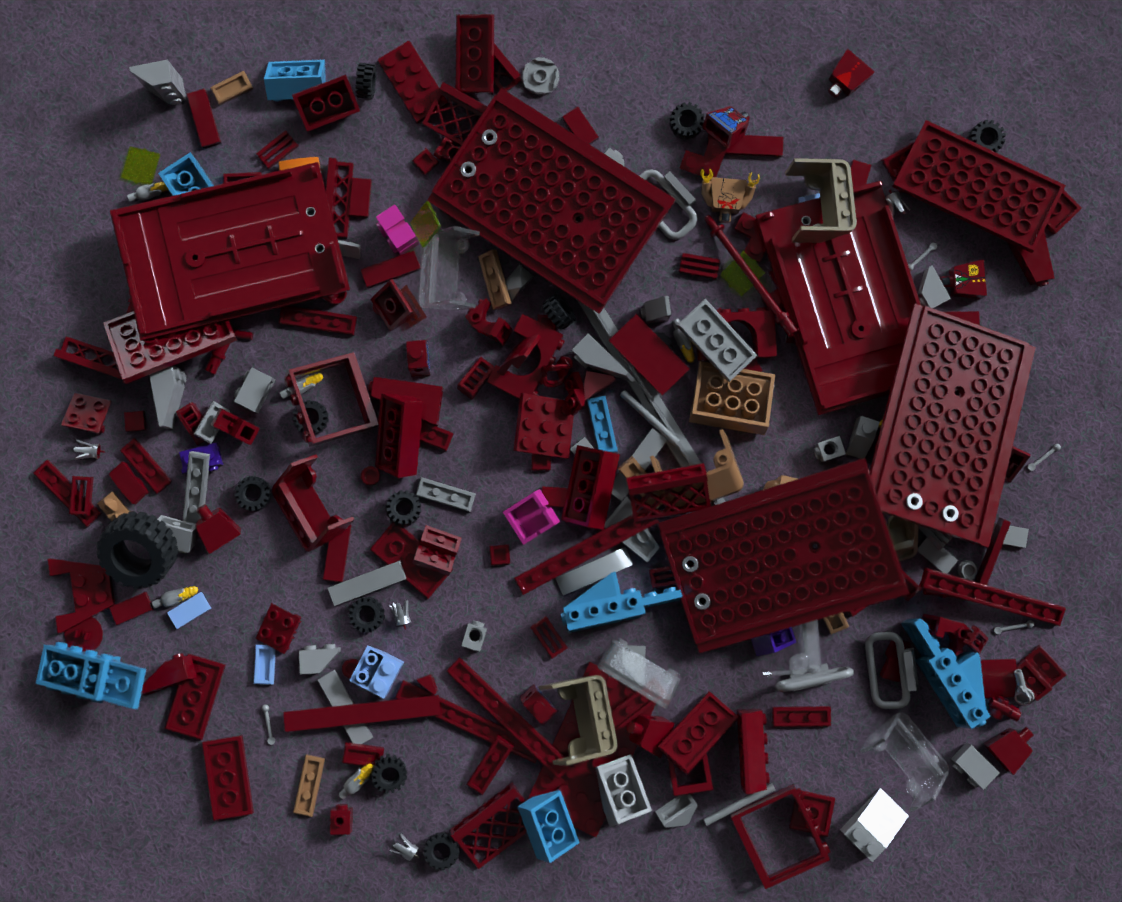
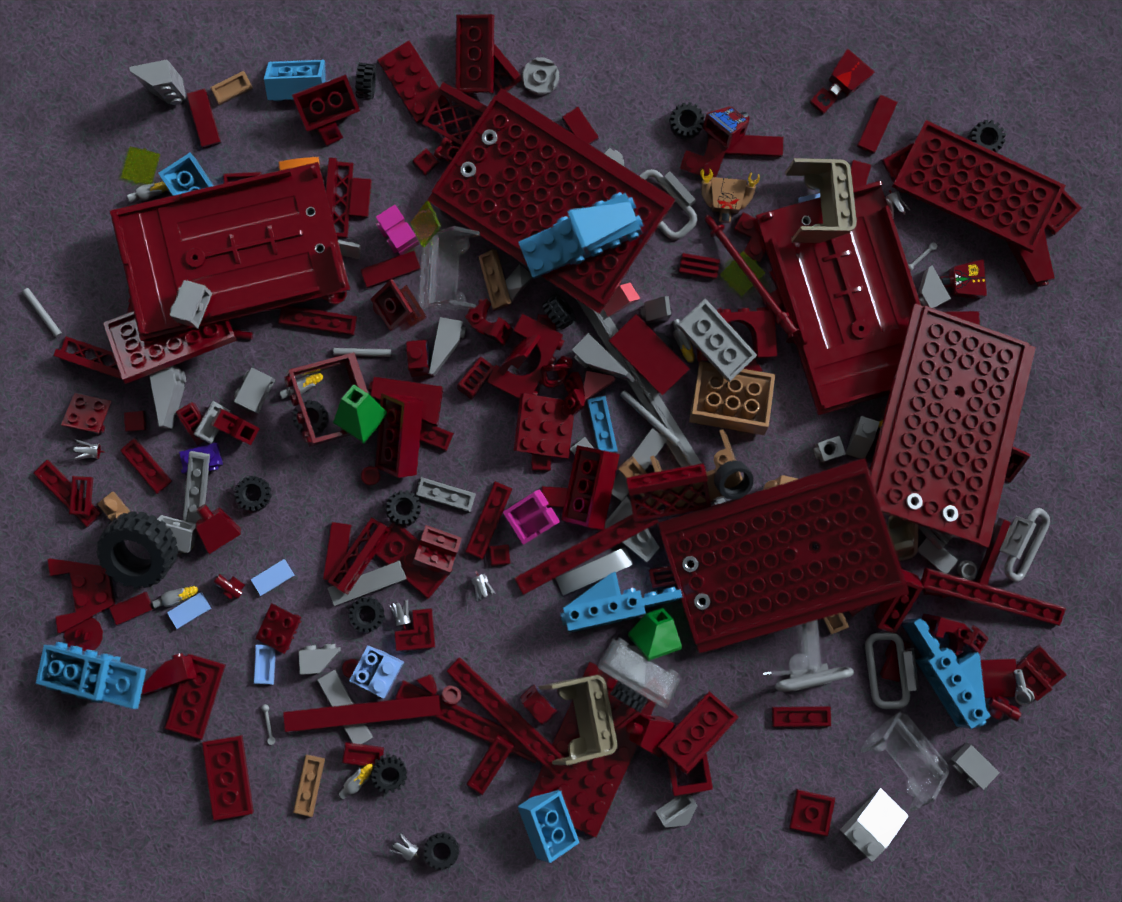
dark red slope [109,461,149,505] -> none
dark red pin [204,344,230,375] -> none
dark red tile [256,130,298,169] -> none
dark red windscreen [272,454,354,552] -> none
dark red brick [330,804,353,835] -> none
dark red fence [450,782,527,869] -> none
light grey brick [462,620,488,652] -> none
dark red tile [531,616,568,659] -> none
light grey slope [596,754,652,827] -> none
light grey bar [703,783,775,826] -> none
dark red window [731,784,831,889] -> none
dark red slope [737,709,770,794] -> none
dark purple slope [751,627,797,656] -> none
dark red torso [983,727,1034,775] -> none
light grey hinge [994,620,1034,634] -> none
light grey hinge [1027,444,1061,471] -> none
none -> light grey bar [22,288,62,338]
none -> light grey brick [169,280,212,328]
none -> dark red plate [213,574,245,599]
none -> light blue tile [251,559,295,596]
none -> dark red tile [318,121,343,146]
none -> dark red fence [328,517,391,595]
none -> light grey bar [333,348,391,357]
none -> green slope [333,384,388,443]
none -> dark red plate [395,608,436,651]
none -> light grey slope [429,317,466,376]
none -> dark red tile [441,686,461,706]
none -> dark red tile [465,481,513,559]
none -> flat silver piece [471,571,495,601]
none -> dark azure wedge [518,193,644,279]
none -> coral slope [603,283,640,317]
none -> black tyre [610,681,648,713]
none -> green slope [628,608,682,661]
none -> black tyre [714,460,754,500]
none -> dark red tile [810,87,837,115]
none -> dark red tile [857,95,898,154]
none -> dark red brick [874,569,923,633]
none -> light grey bar [1000,508,1050,582]

